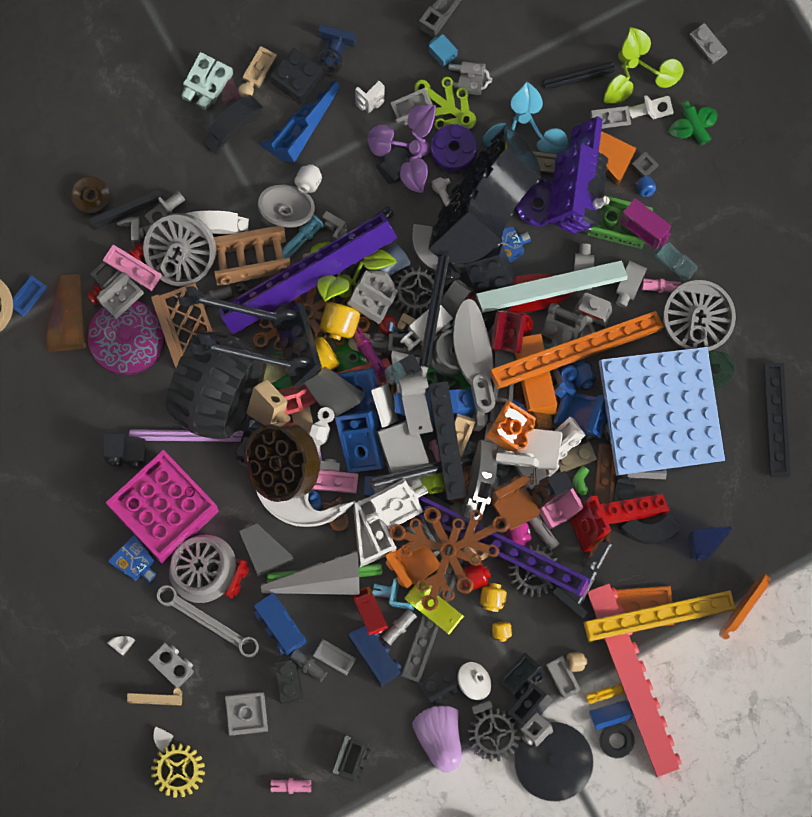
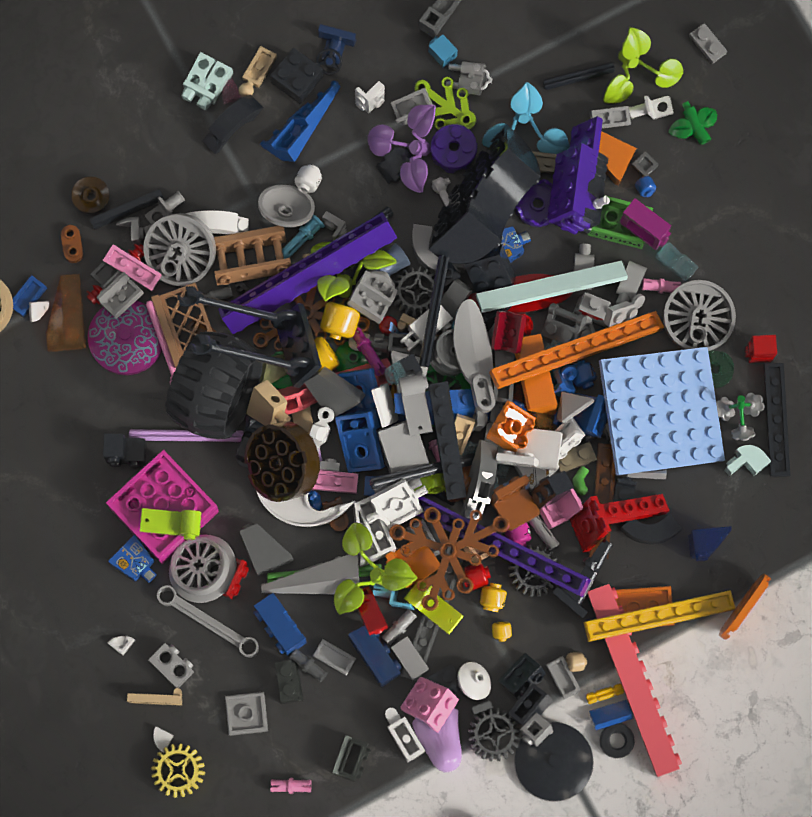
none -> white tile [29,301,49,322]
none -> dark orange plate [61,225,83,263]
none -> lime door [140,508,201,540]
none -> bright pink piece [146,301,176,383]
none -> lime plant [334,522,417,615]
none -> white brick [385,708,425,762]
none -> light grey tile [391,637,429,680]
none -> bright pink bracket [401,677,459,732]
none -> light grey slope [556,392,595,424]
none -> light grey hinge [604,294,645,327]
none -> light grey plant [716,393,764,441]
none -> light aqua brick [724,445,771,476]
none -> red piece [745,335,777,363]

